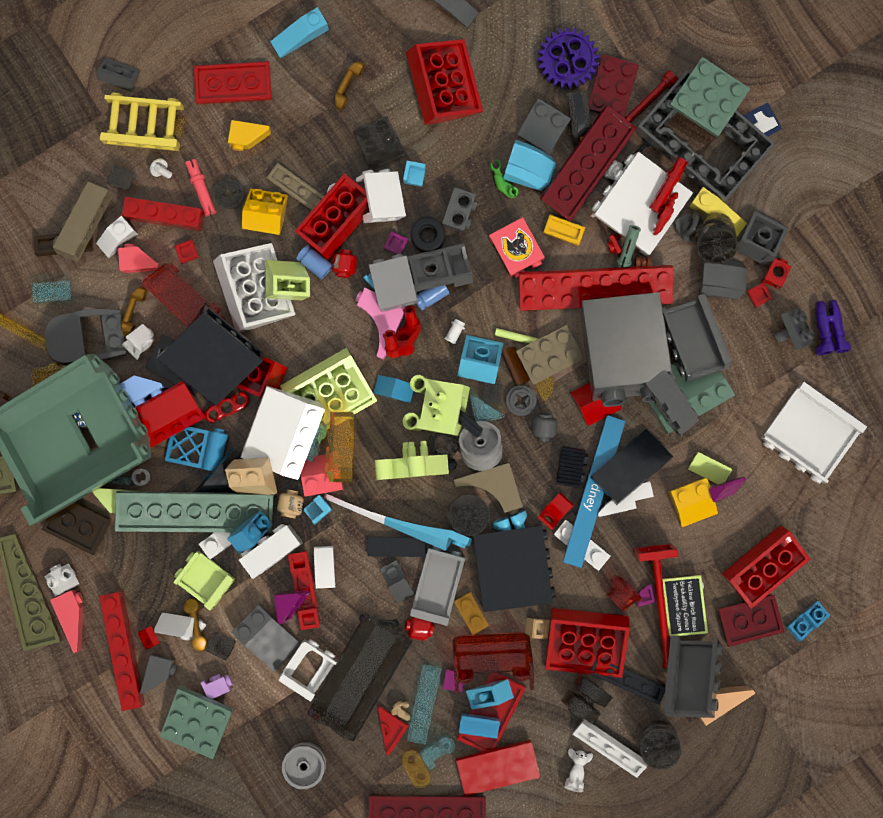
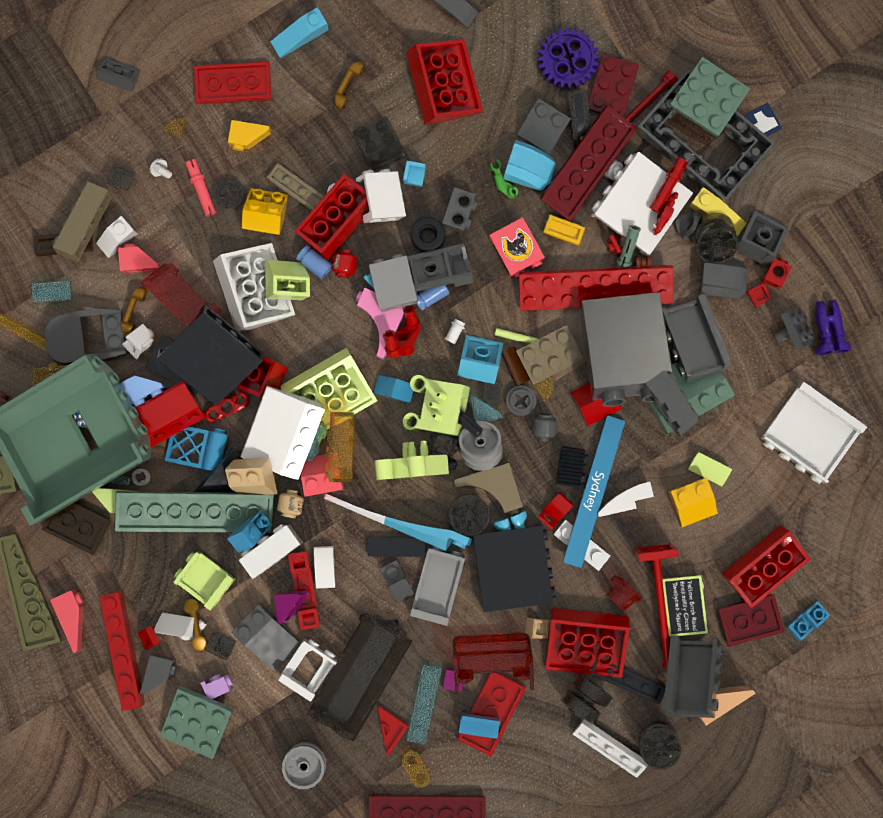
white brick [45,563,79,597] -> none
light yellow fence [100,93,184,151] -> none
red brick [122,197,204,231] -> none
red tile [174,239,200,264] -> none
white slope [199,532,233,559] -> none
medium azure panel [304,495,333,525] -> none
magenta tile [383,231,409,255] -> none
tan plate [391,701,411,721] -> none
red head [404,616,434,641] -> none
clear light blue leg [419,735,455,770] -> none
pearl gold plate [454,592,489,635] -> none
tile [456,740,540,796] -> none
medium azure slope [466,679,514,709] -> none
white animal [564,749,593,792] -> none
black tile [590,429,673,505] -> none
magenta tile [636,583,656,607] -> none
magenta slope [709,476,746,502] -> none

